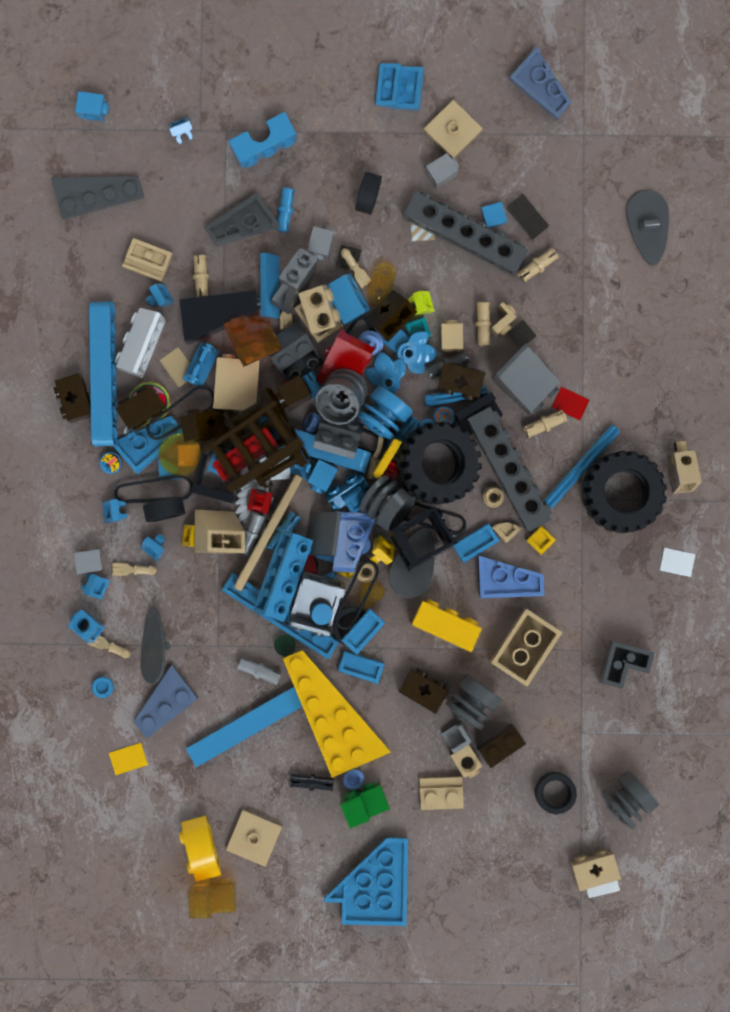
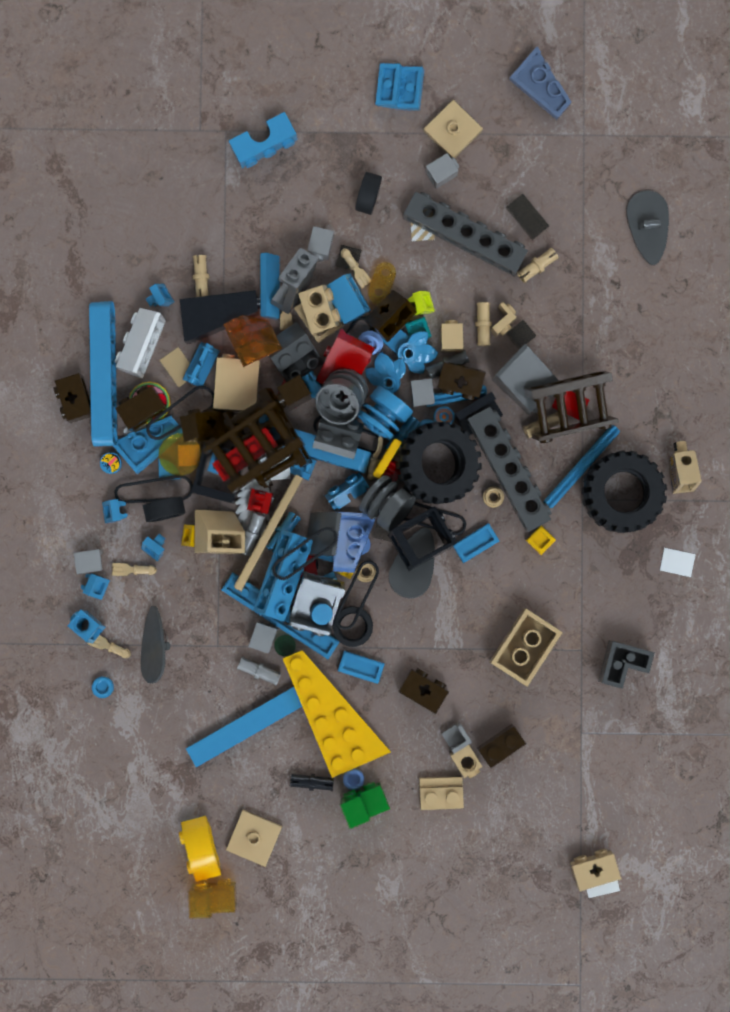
dark grey wing [51,176,144,220] -> none
dark azure brick [75,91,109,122] -> none
yellow sticker [109,743,148,776] -> none
tan plate [122,238,173,282] -> none
sand blue wing [134,665,198,738] -> none
tile [168,117,192,143] -> none
dark grey wing [204,193,280,247] -> none
dark azure pin [275,188,295,233] -> none
medium blue tile [302,412,321,434] -> none
dark azure brick [307,459,338,494] -> none
dark azure wing [324,837,408,926] -> none
dark azure tile [341,485,365,513] -> none
dark azure tile [341,609,385,655] -> none
clear yellow tile [360,583,385,608] -> none
yellow tile [369,535,395,565] -> none
yellow brick [411,599,482,652] -> none
dark grey wheel [445,674,503,730] -> none
medium blue wing [478,556,545,598] -> none
dark azure tile [481,202,507,229] -> none
tan tile [492,522,521,543] -> none
black tyre [534,772,577,815] -> none
dark grey wheel [601,771,659,830] -> none
none -> light grey panel [248,622,278,653]
none -> black piece [272,527,338,580]
none -> light grey panel [410,379,435,408]
none -> dark brown fence [524,371,619,443]

